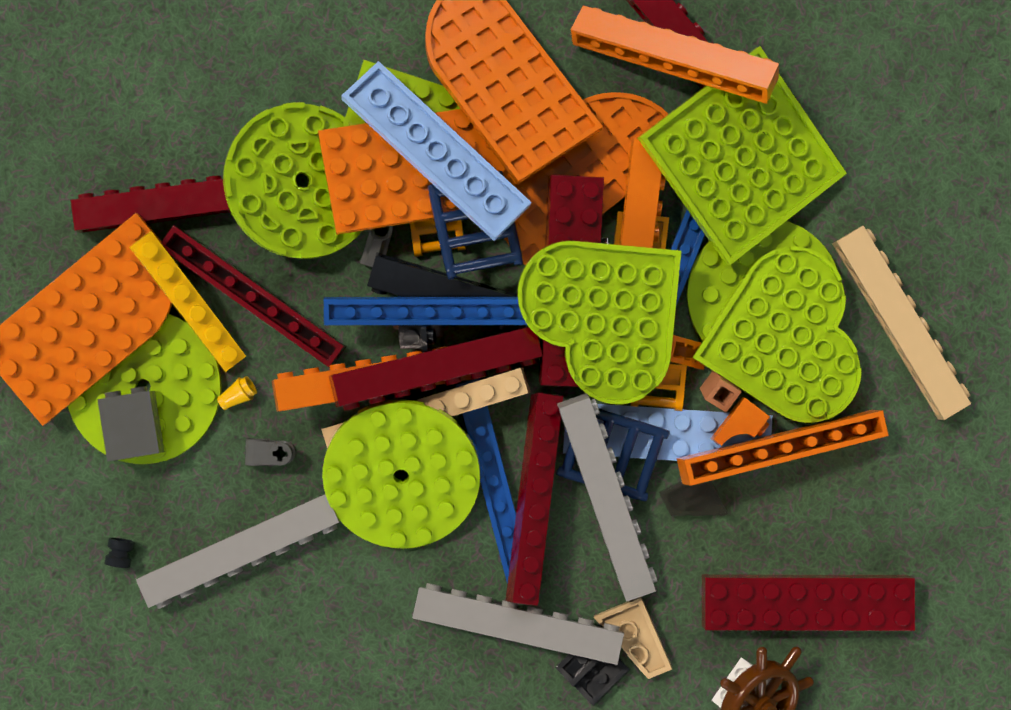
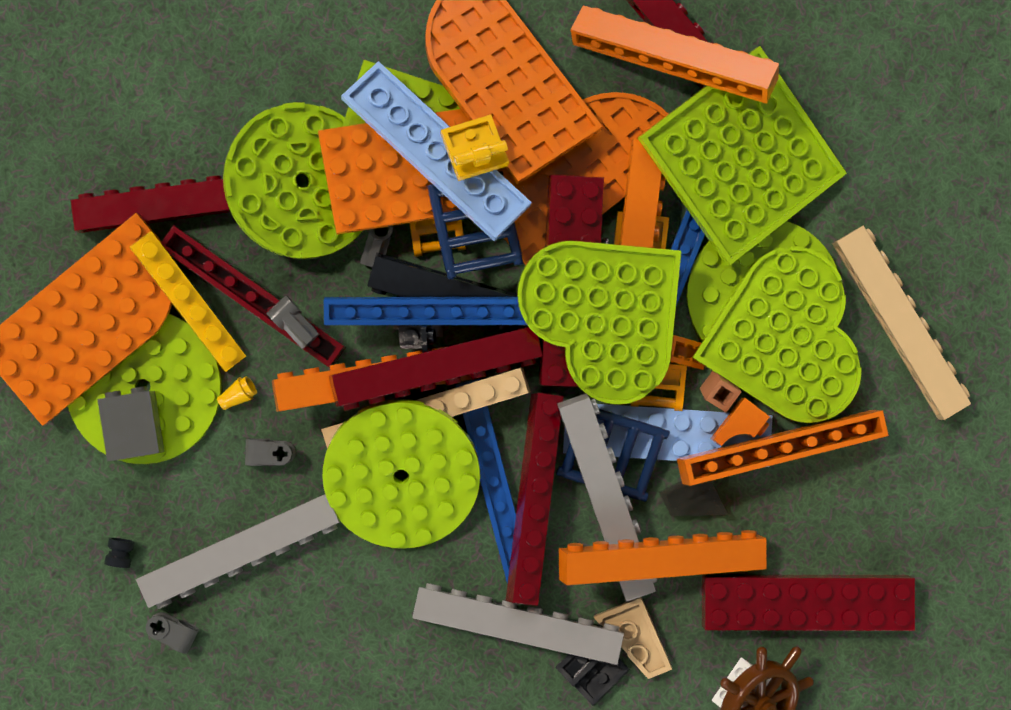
none -> dark grey piece [146,612,199,654]
none -> dark grey piece [267,295,320,349]
none -> yellow plate [440,115,509,181]
none -> orange brick [559,530,767,585]

